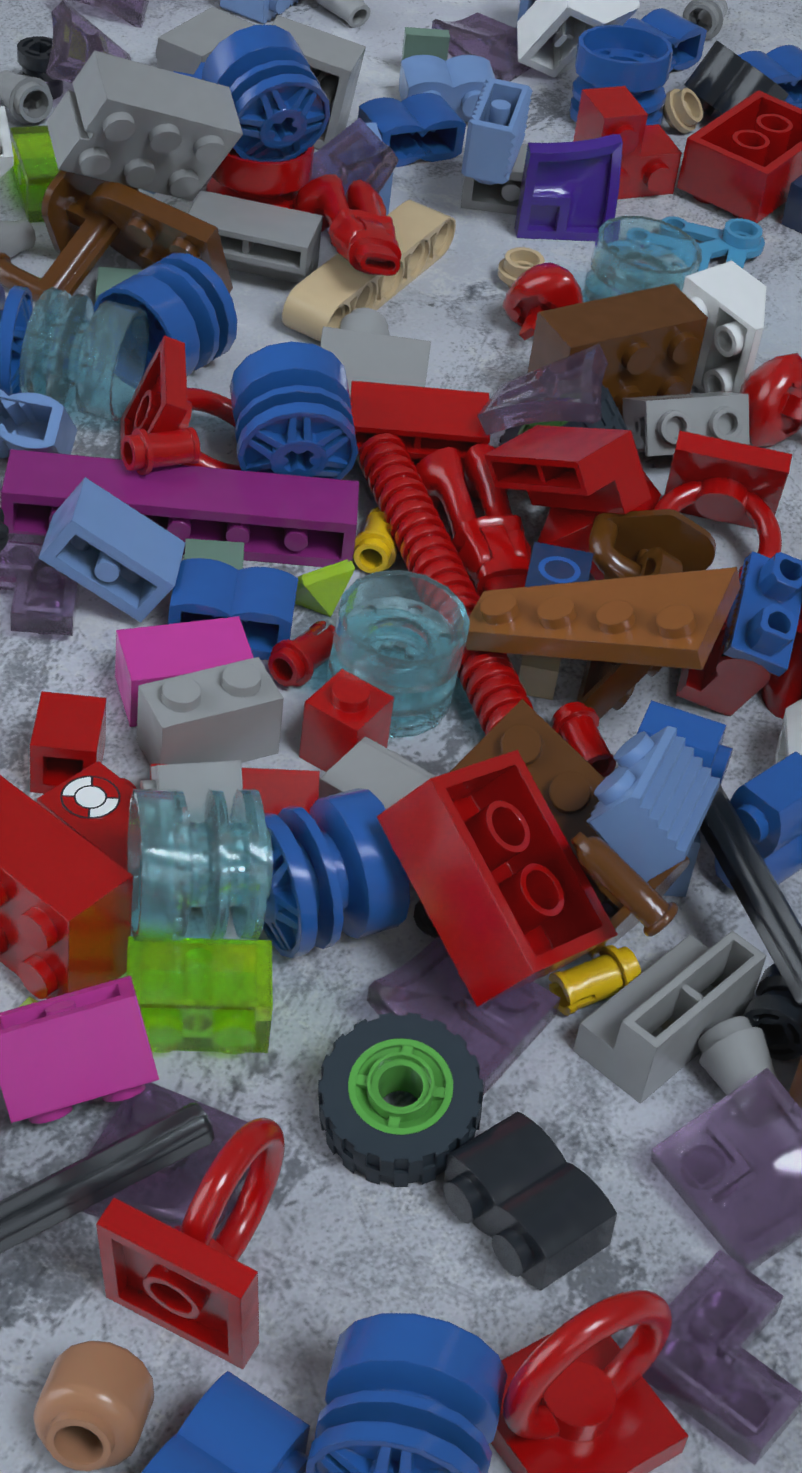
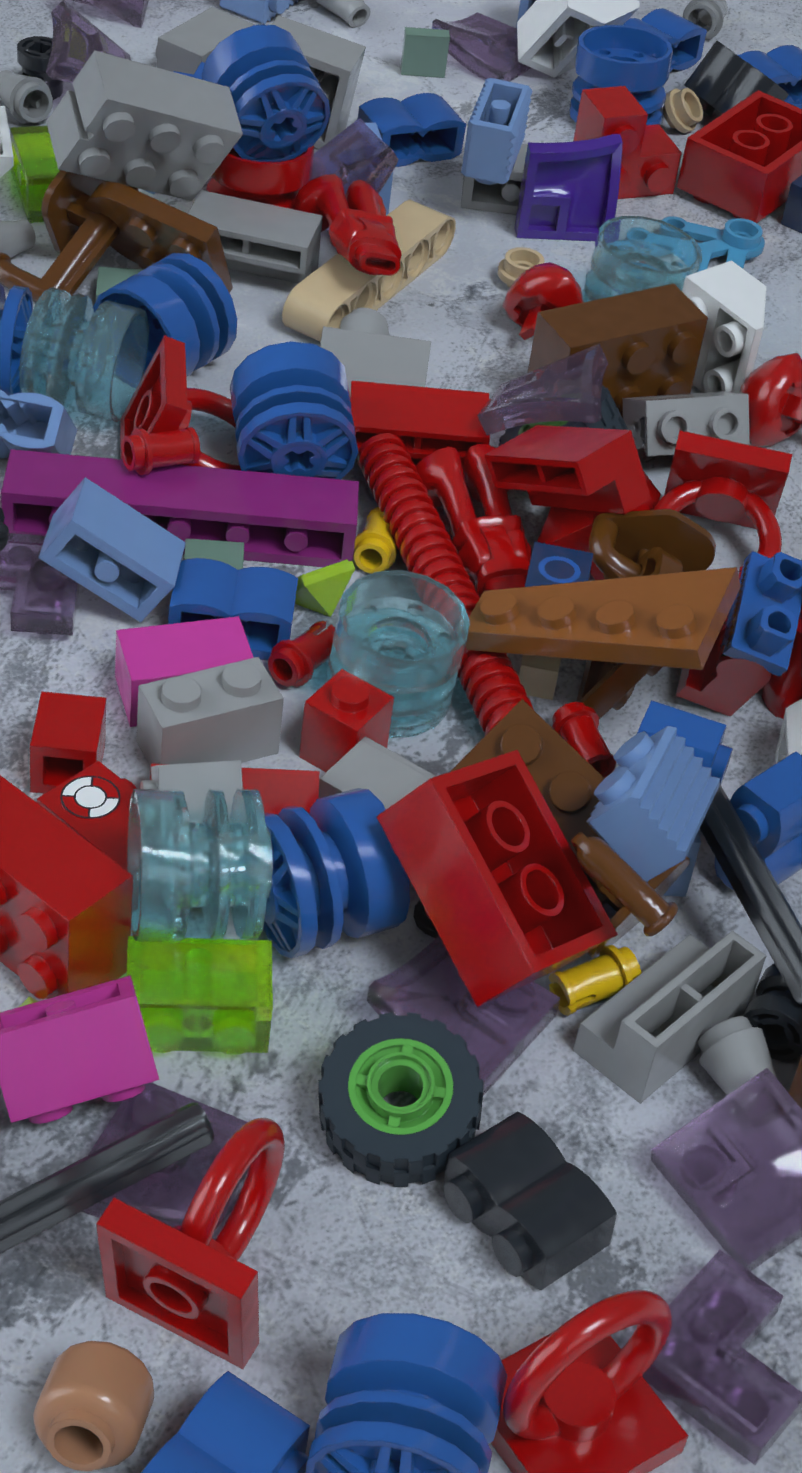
medium blue brick [399,55,495,122] -> none

